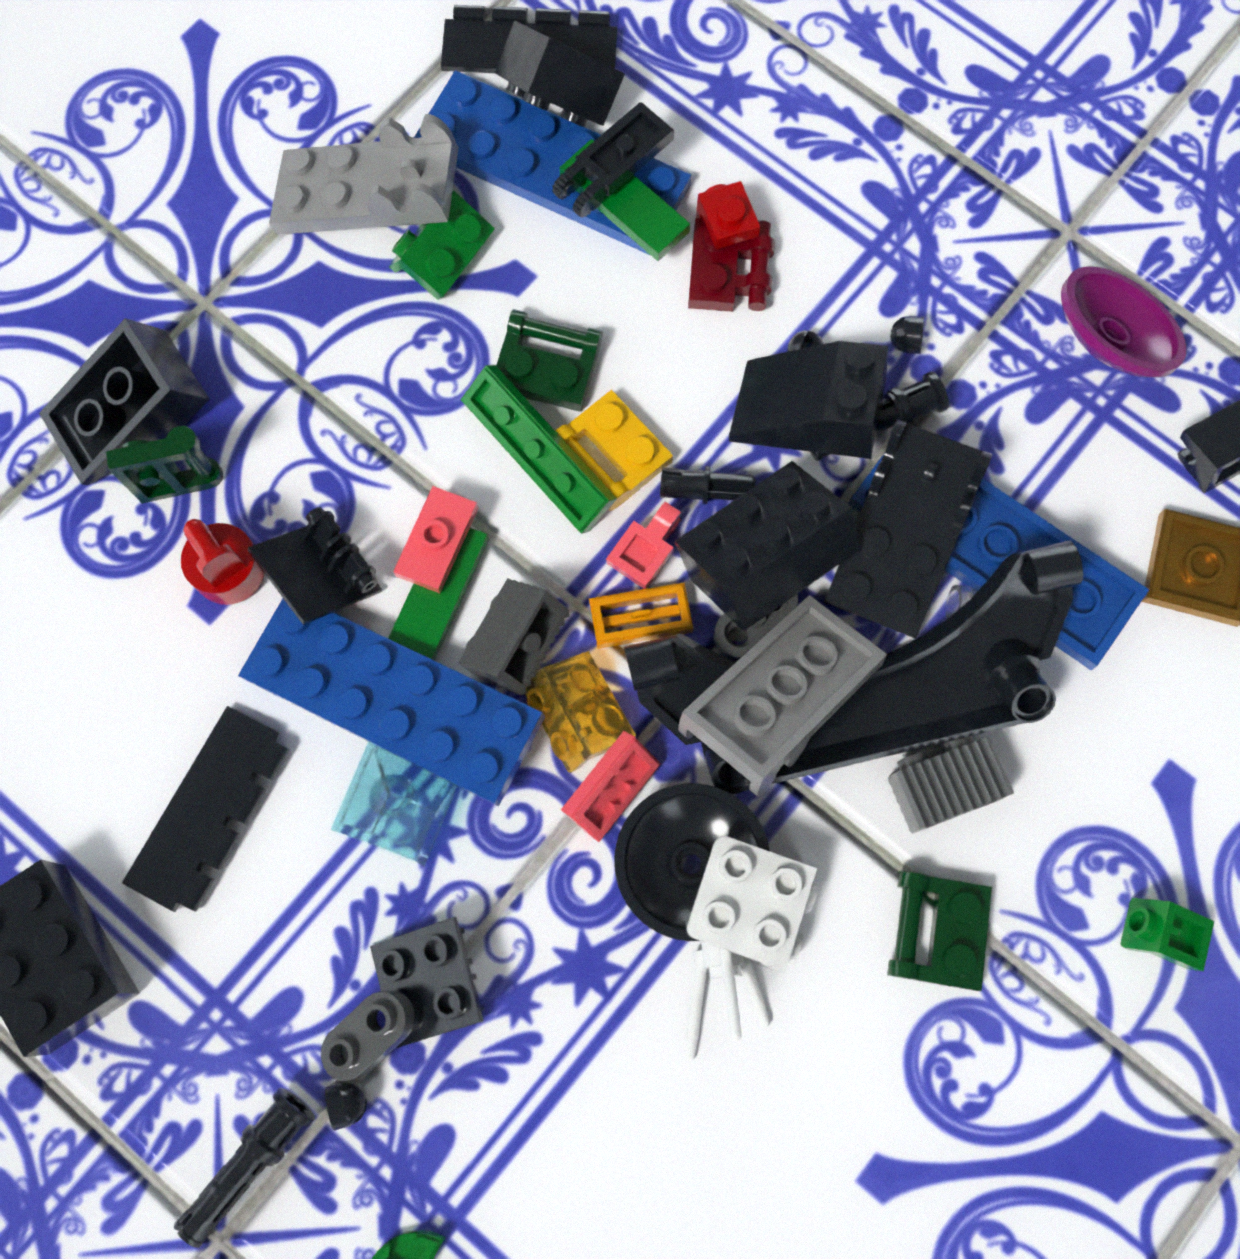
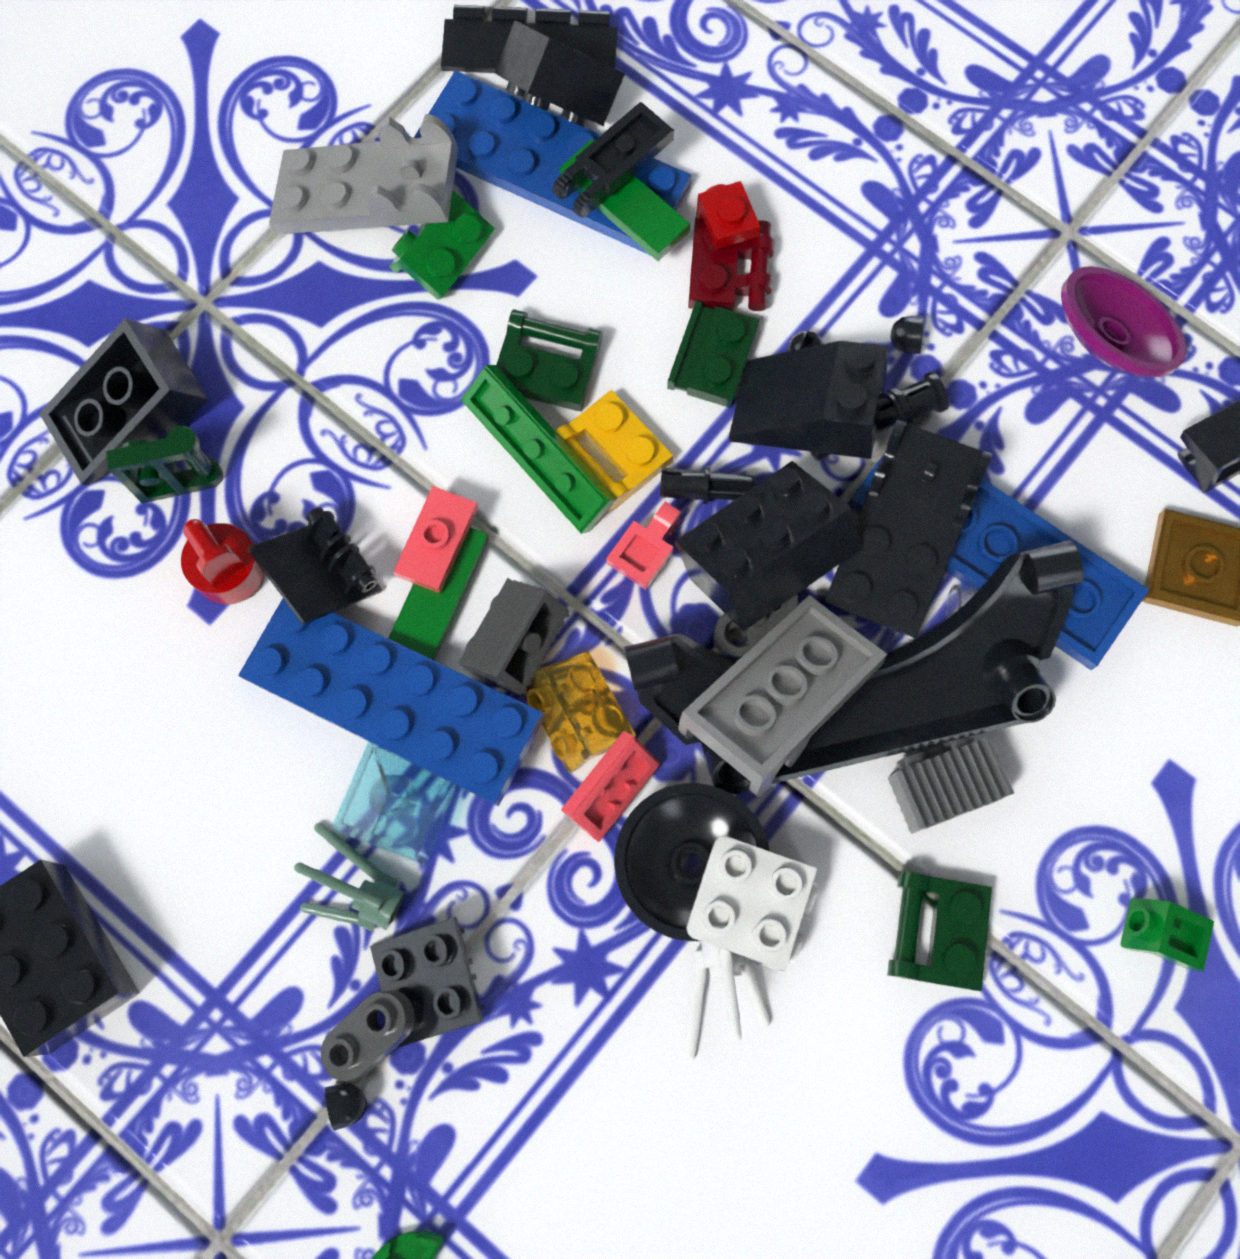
black windscreen [122,706,290,912] -> none
black pin [173,1088,315,1248] -> none
light orange tile [589,582,693,649] -> none
none -> sand green plant [294,823,405,932]
none -> dark green plate [667,300,760,408]

